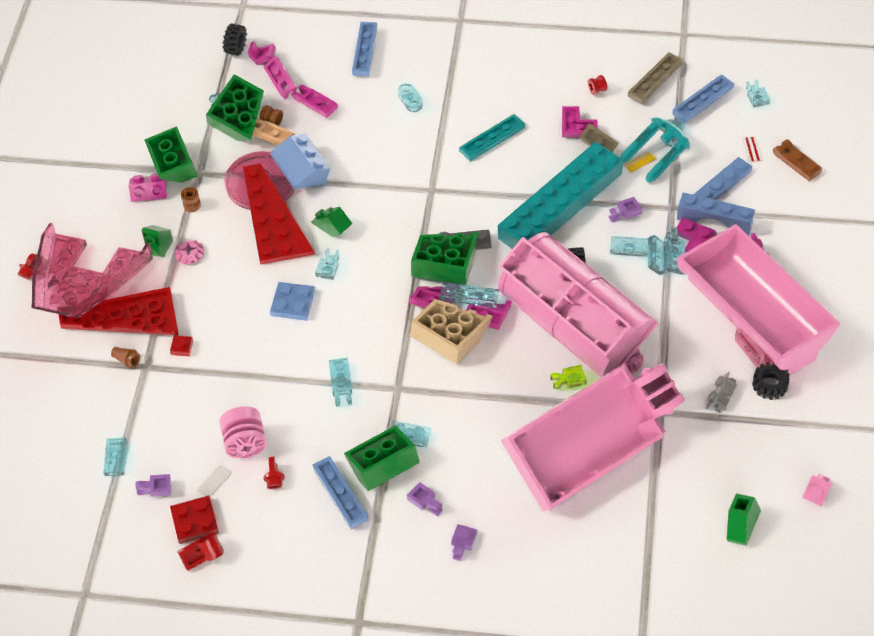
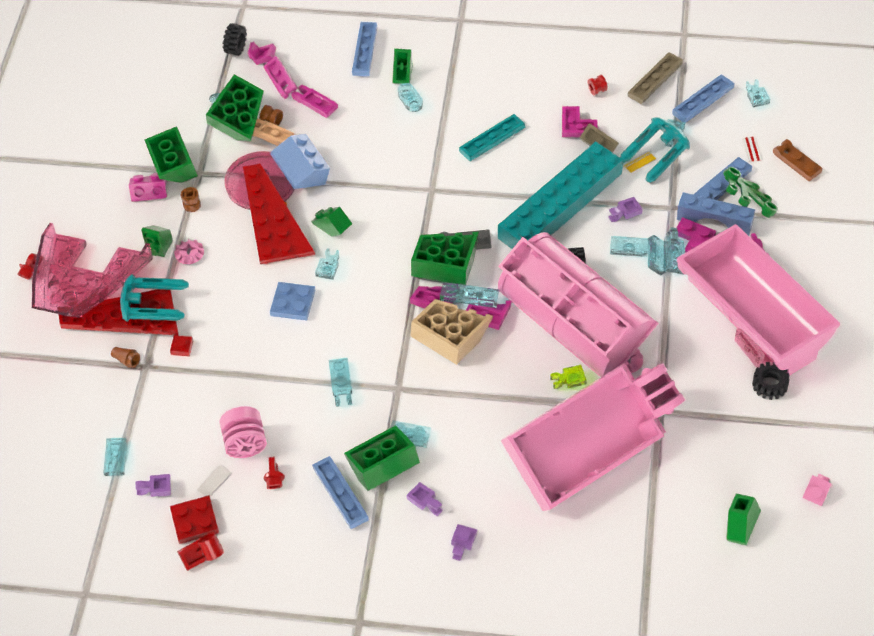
light grey hinge [706,371,737,413] -> none
none -> teal piece [120,274,189,322]
none -> green slope [392,48,413,84]
none -> green plant [723,167,778,218]

